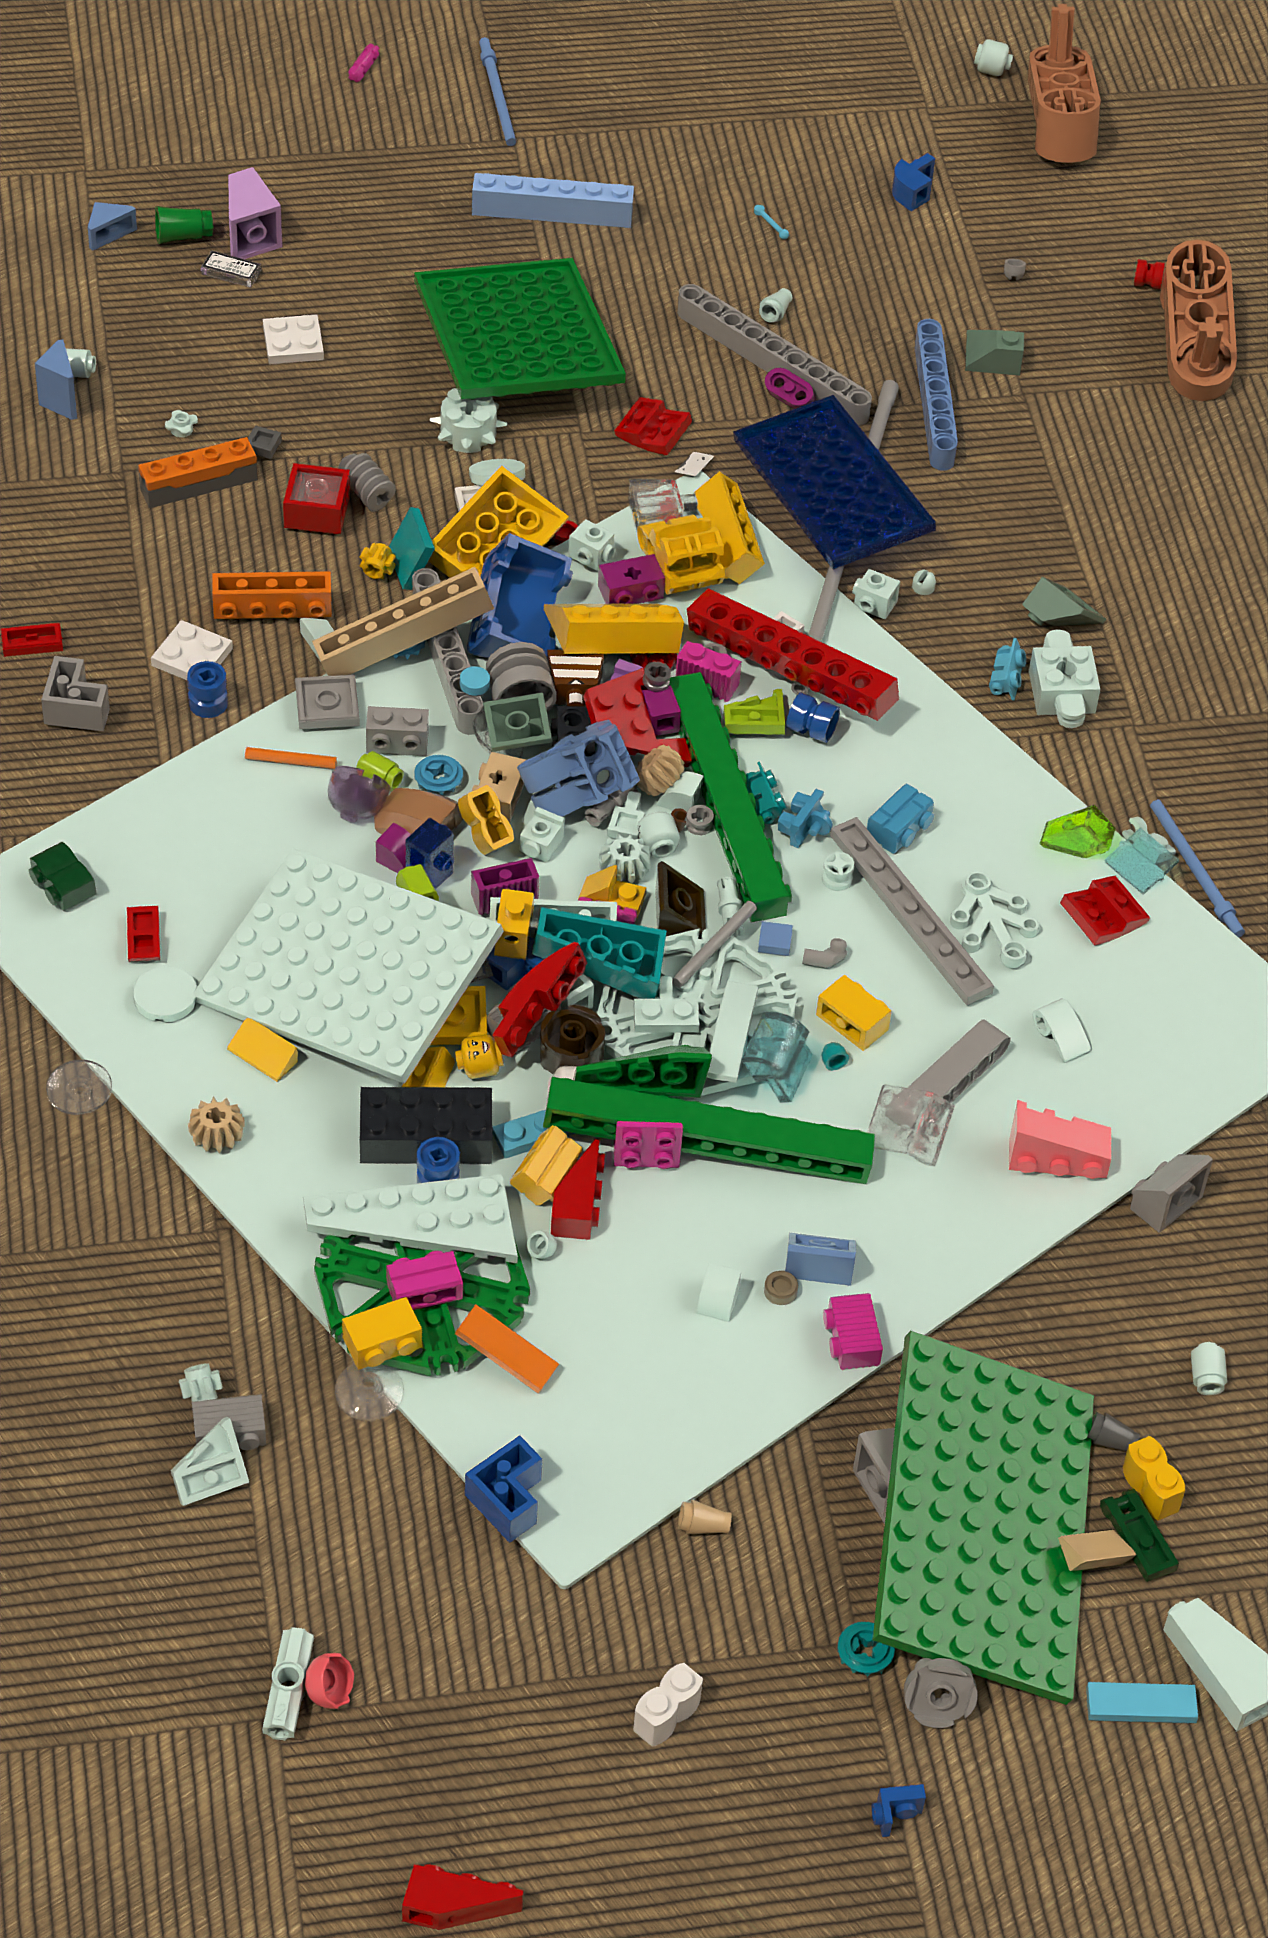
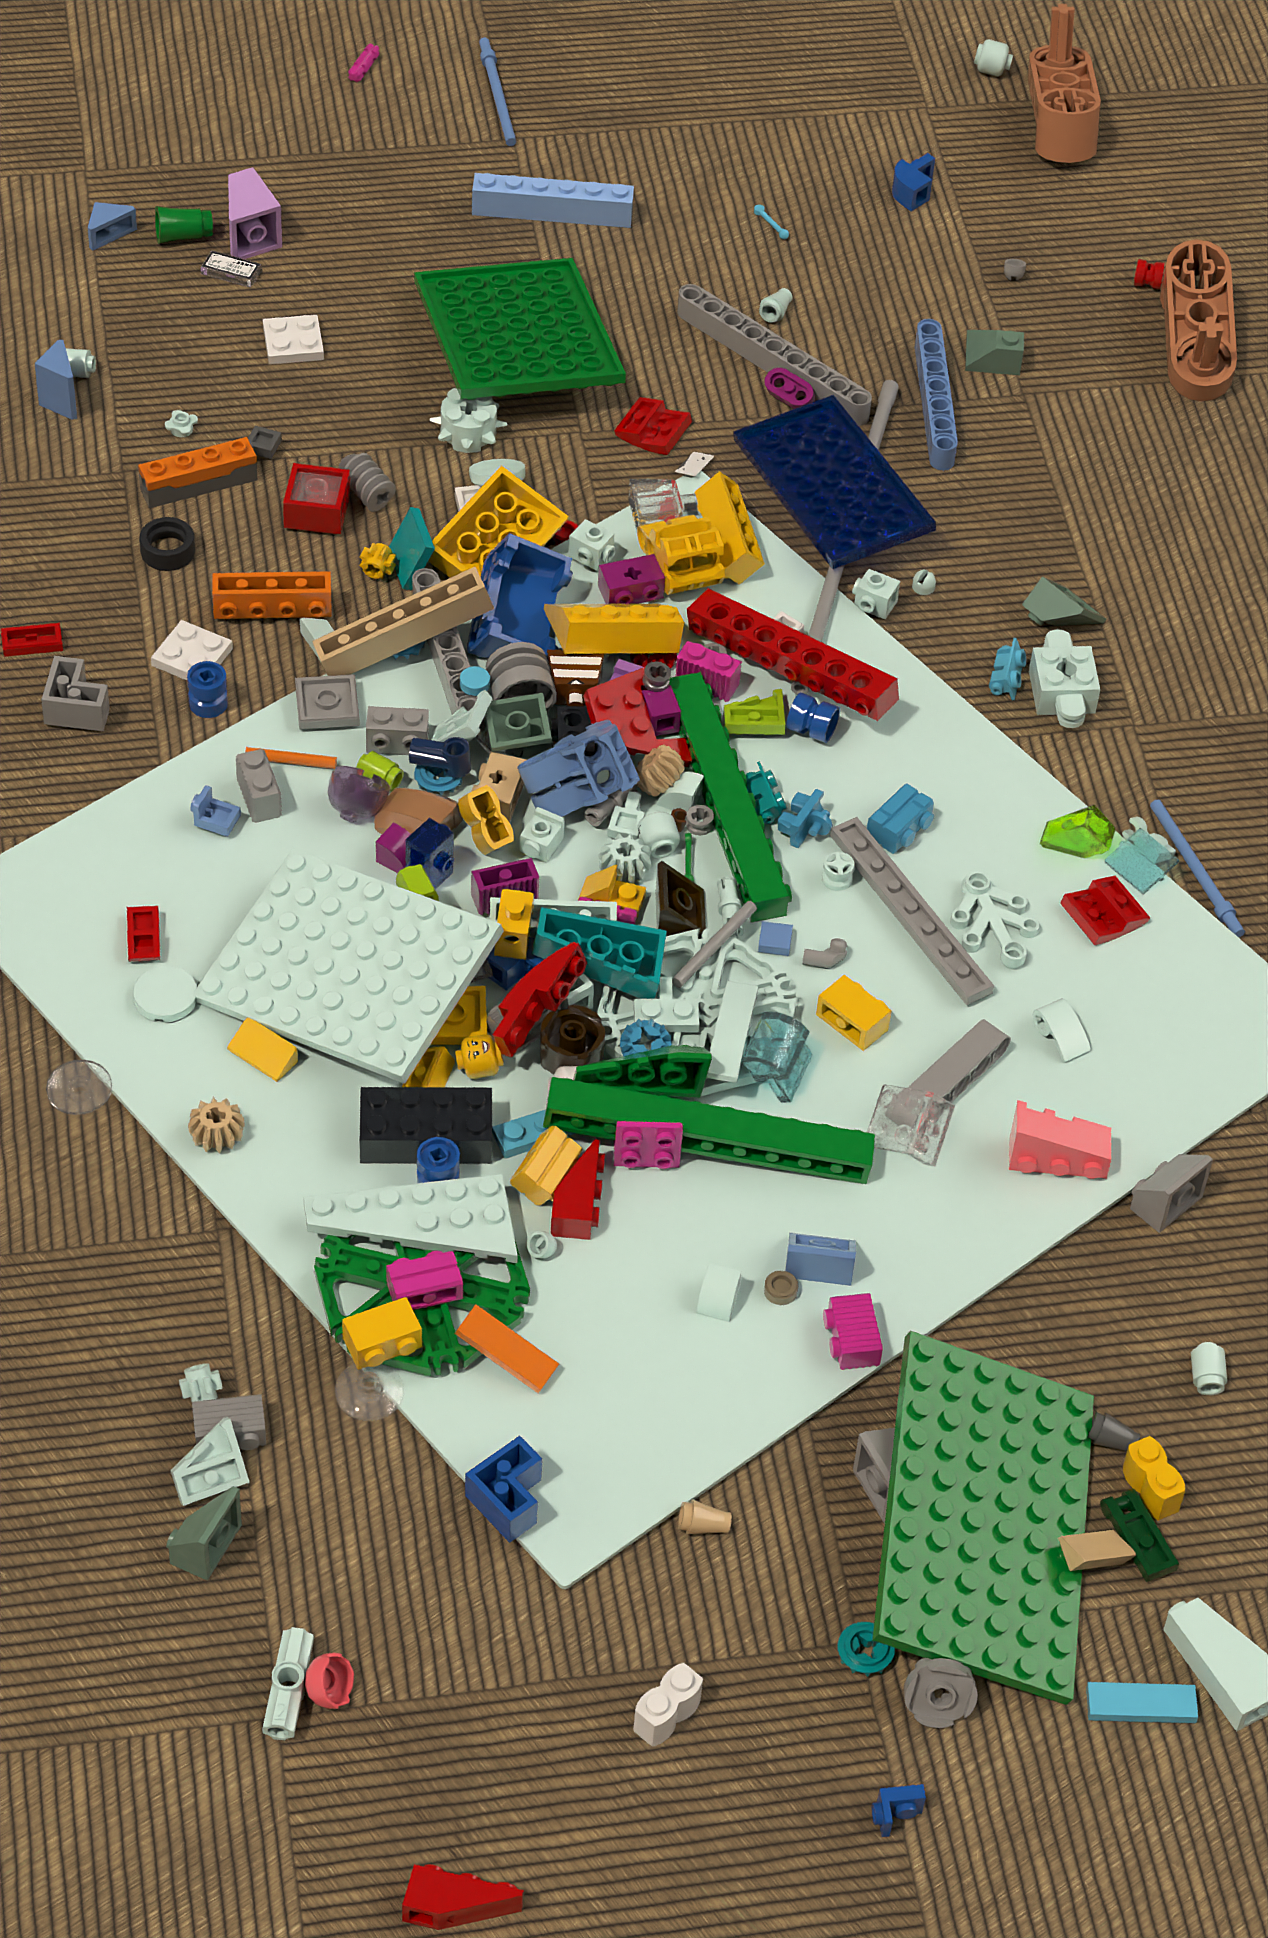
dark green brick [28,842,97,911] -> none
teal hinge [821,1042,849,1071] -> none
none -> black tyre [139,517,195,571]
none -> sand green slope [166,1486,242,1581]
none -> medium blue bracket [190,785,241,837]
none -> light grey brick [236,749,282,823]
none -> dark blue piece [409,737,471,778]
none -> light aqua wing [429,690,493,742]
none -> dark azure gear [620,1019,672,1056]
none -> green hinge [684,833,694,882]

